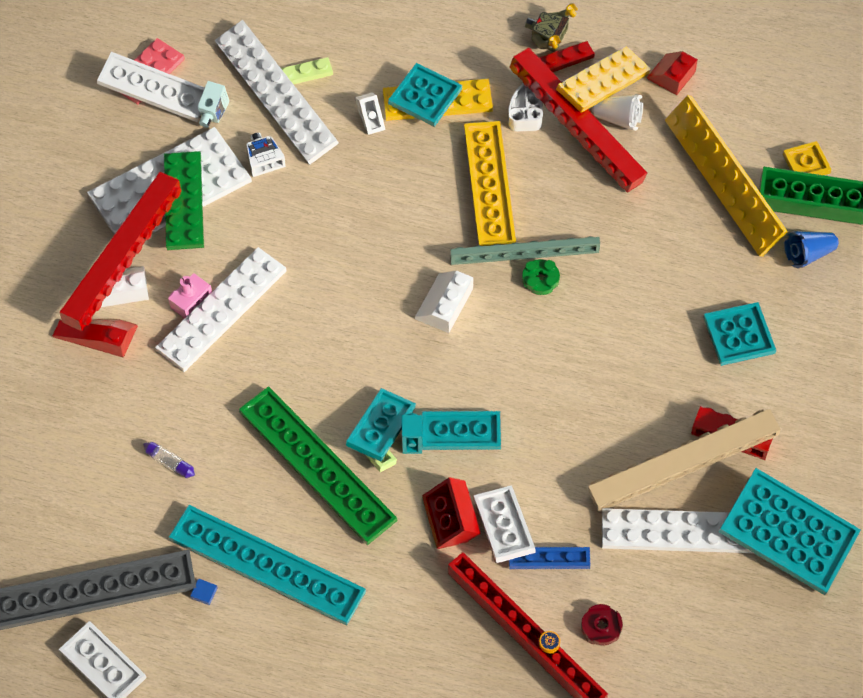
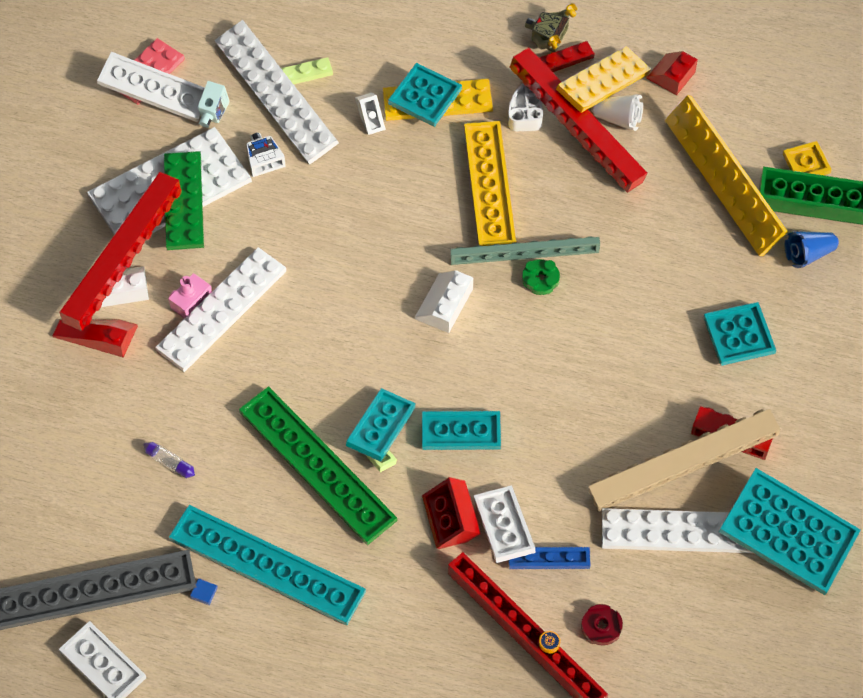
teal brick [402,413,422,454] -> none

